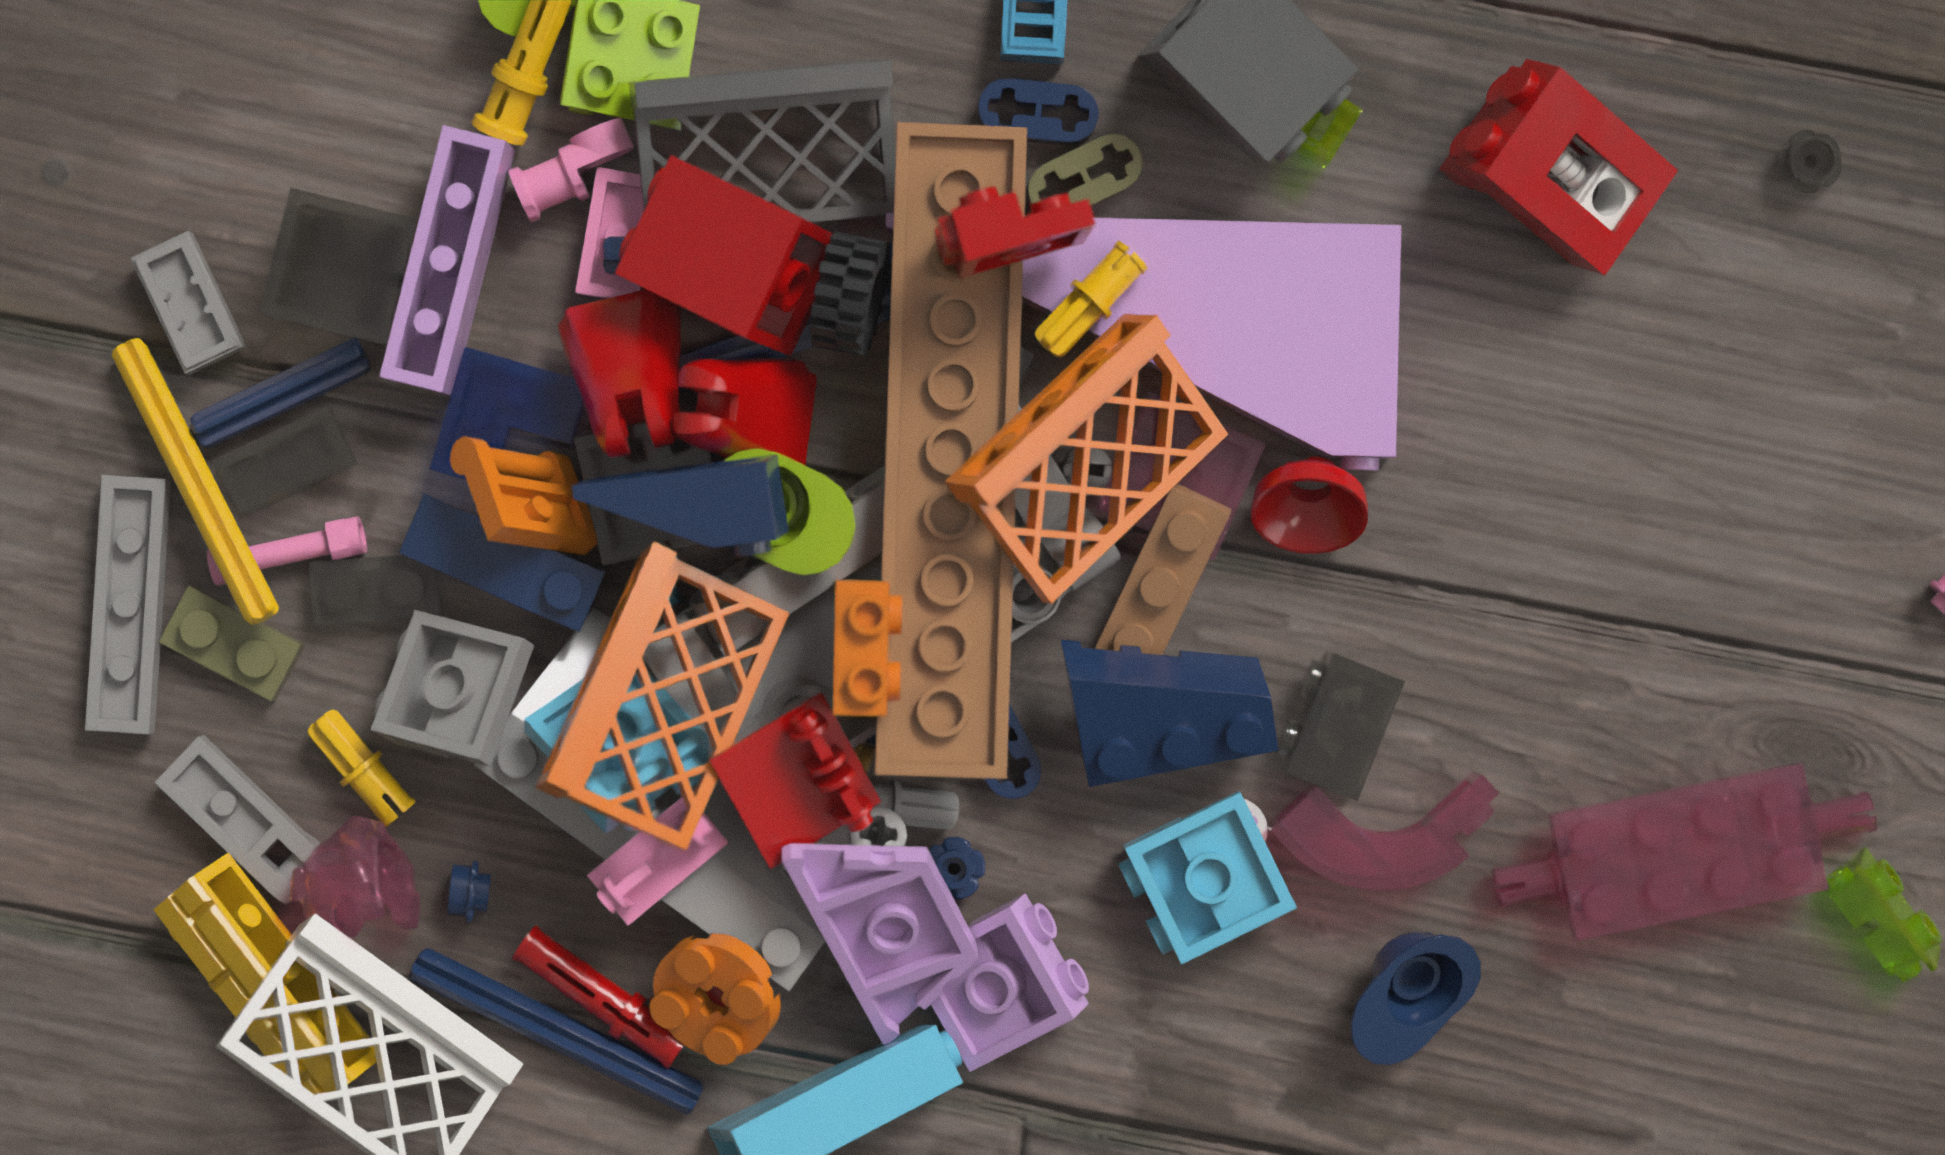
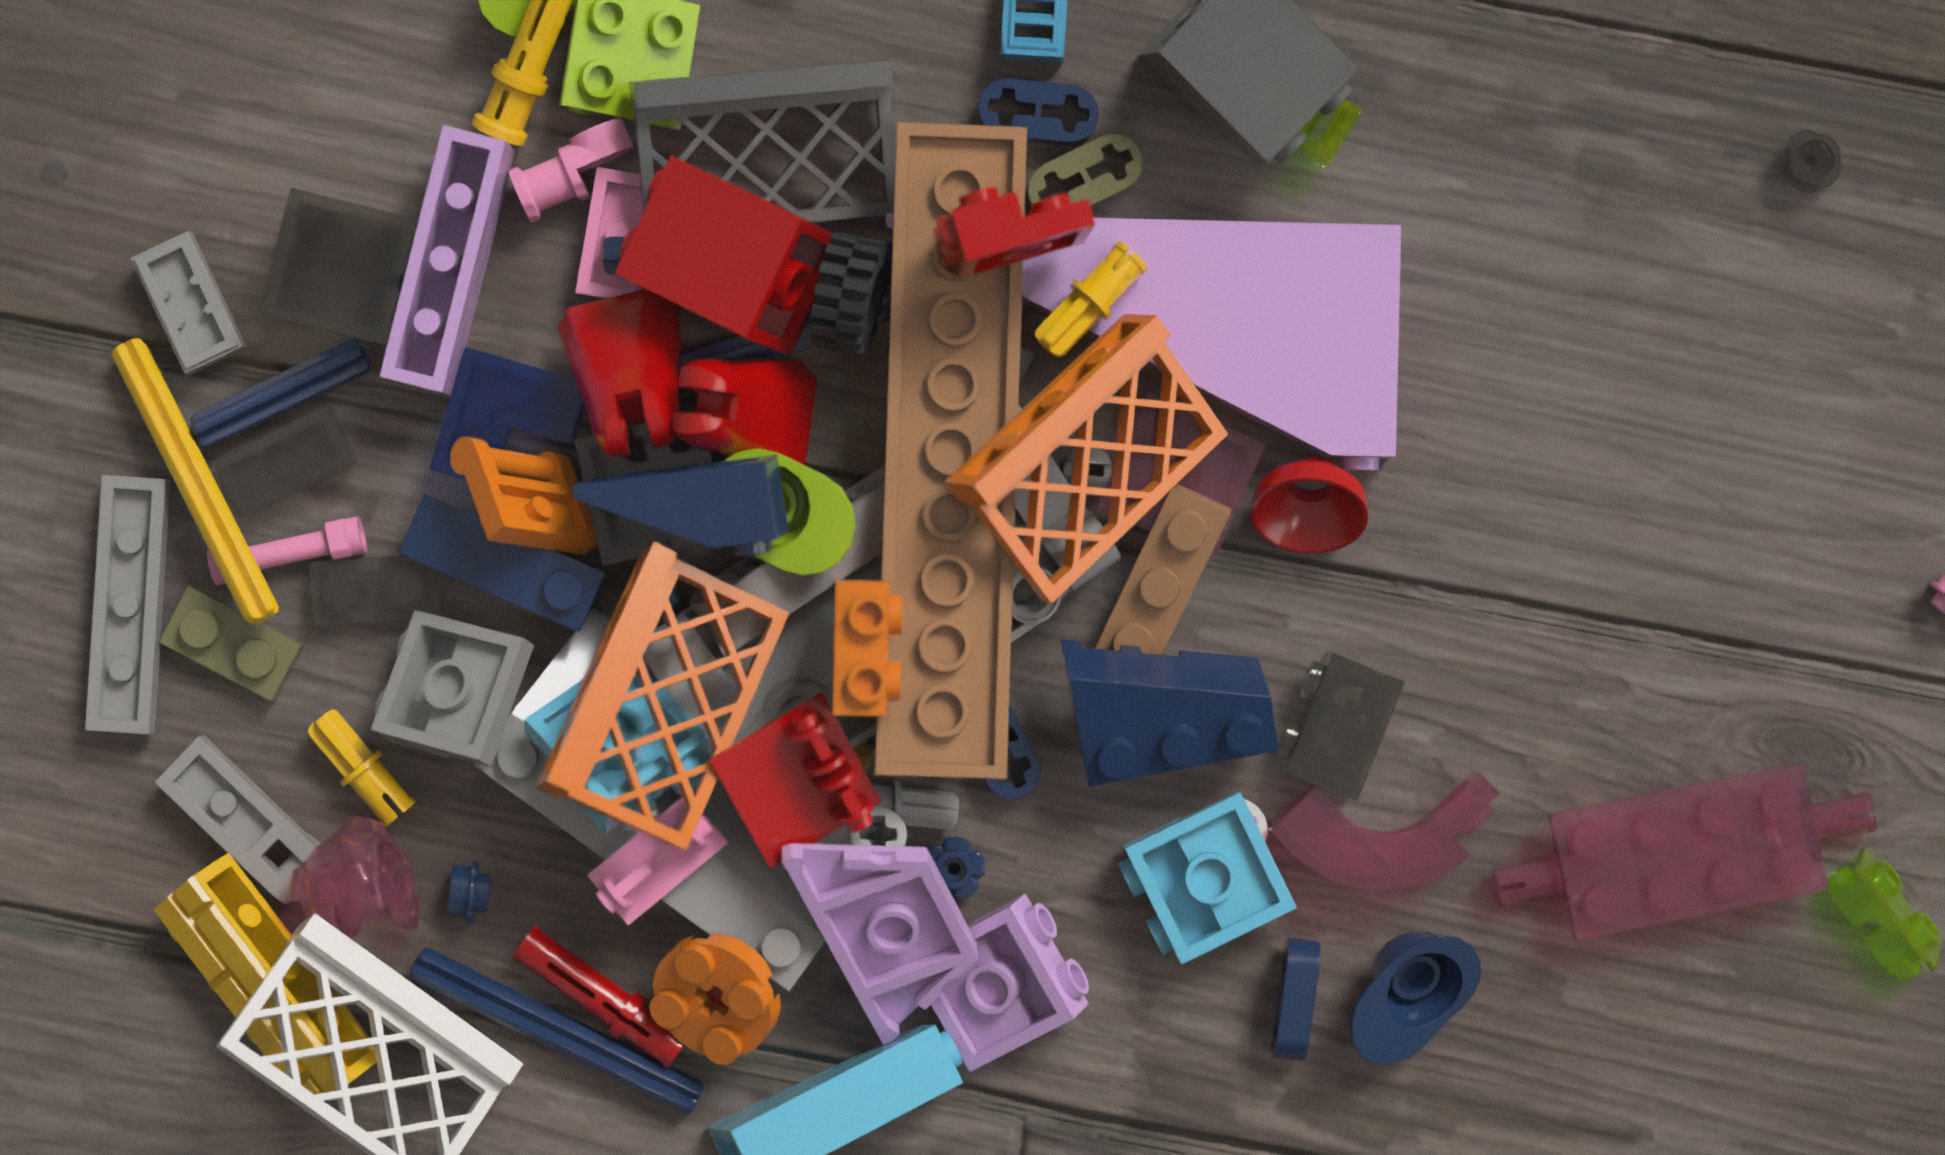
red brick [1438,59,1678,276] -> none
none -> dark blue beam [1271,937,1321,1062]

